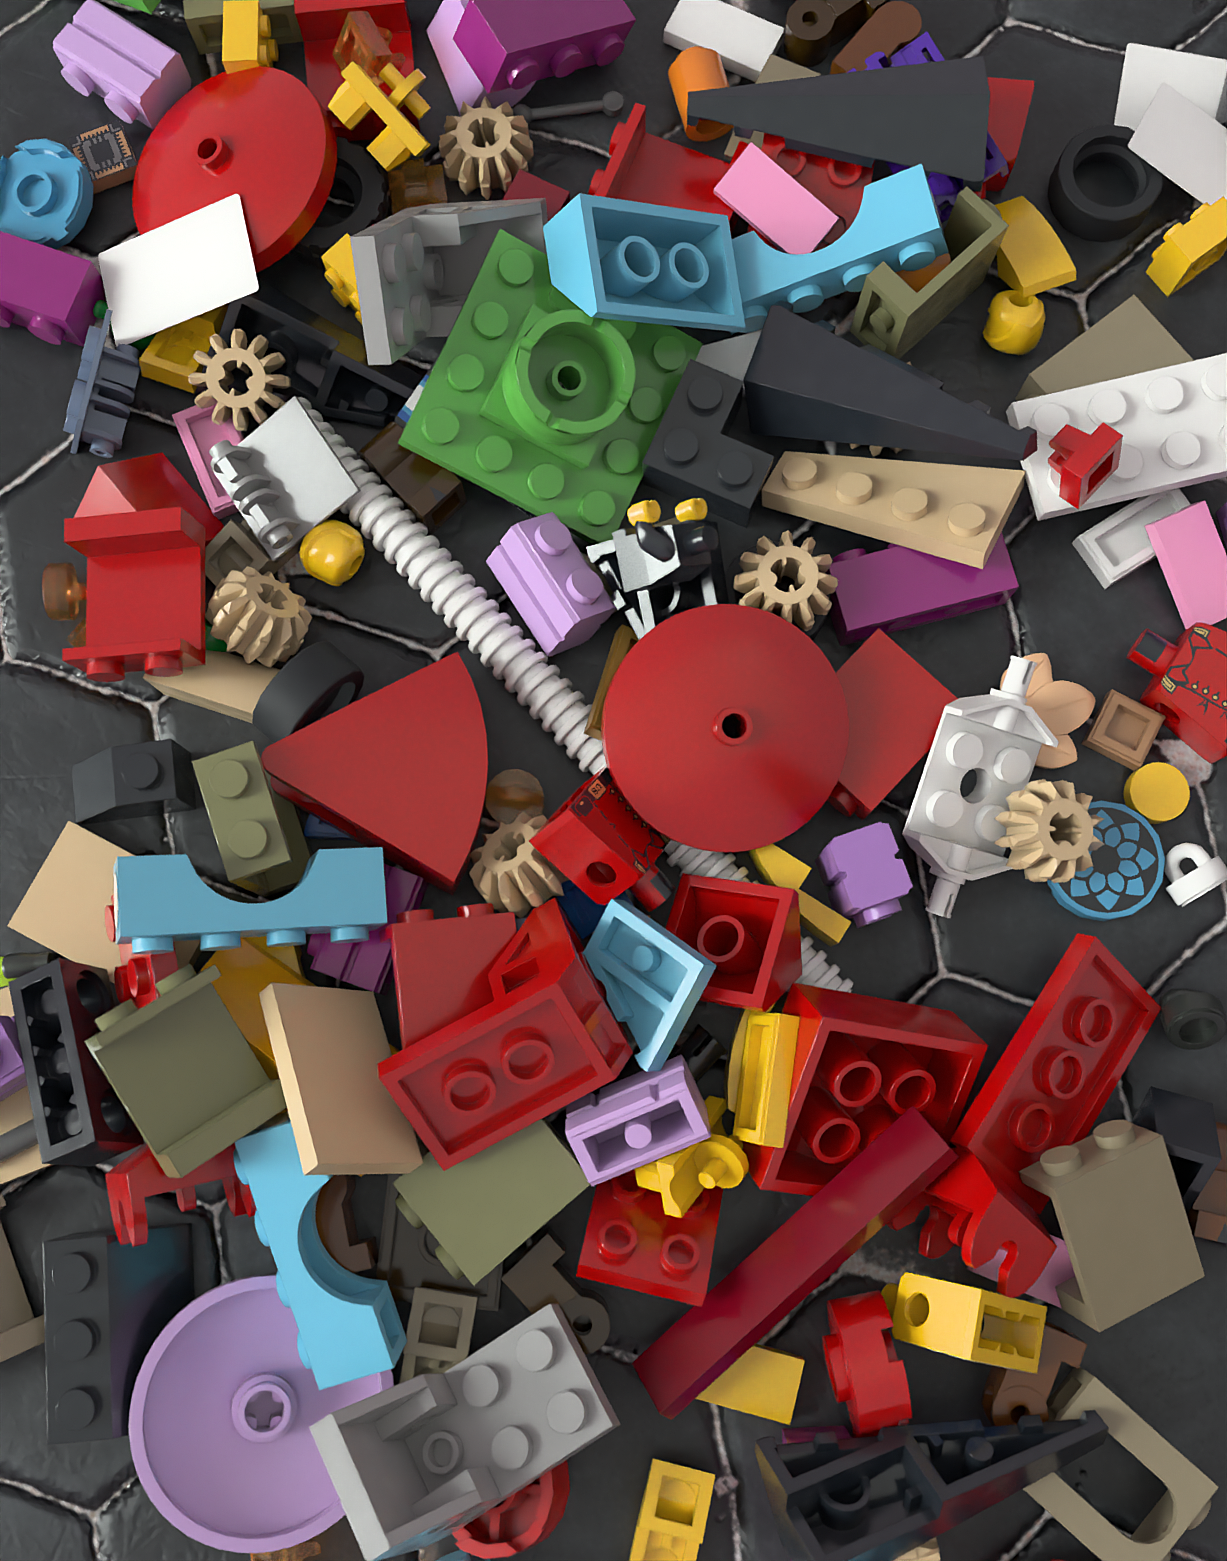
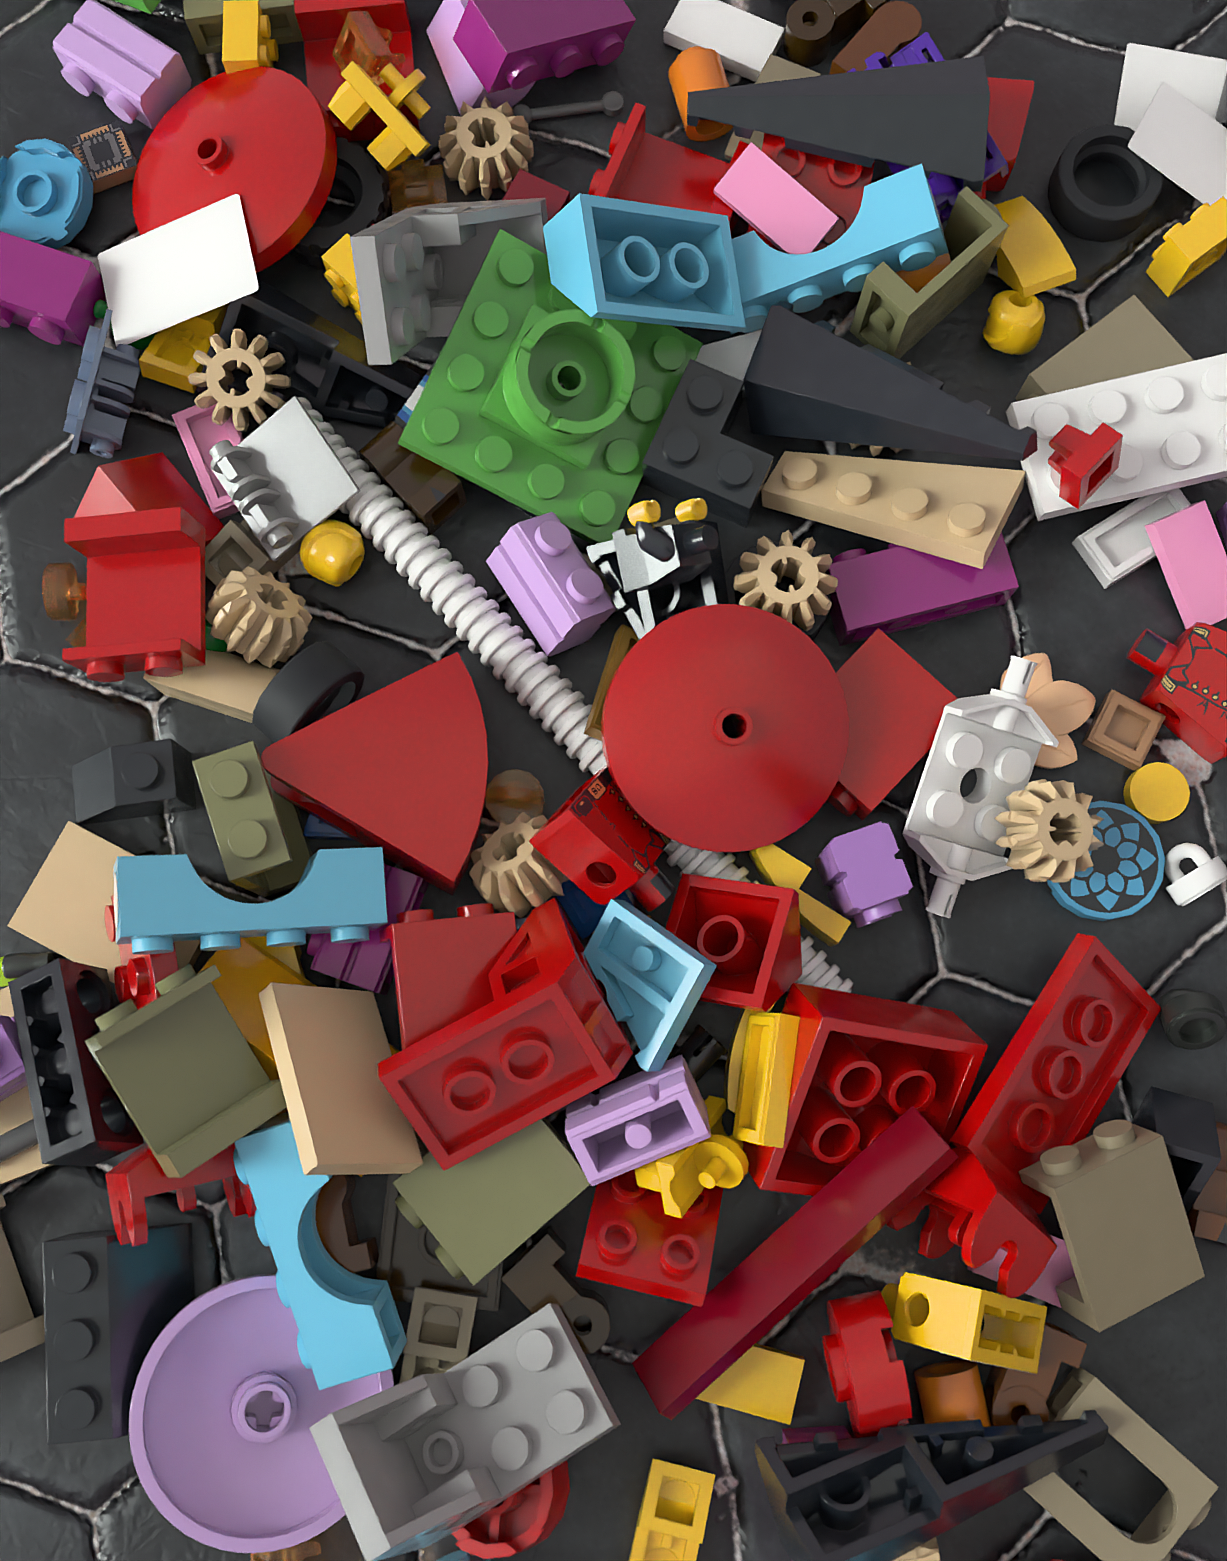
none -> orange brick [914,1360,991,1427]

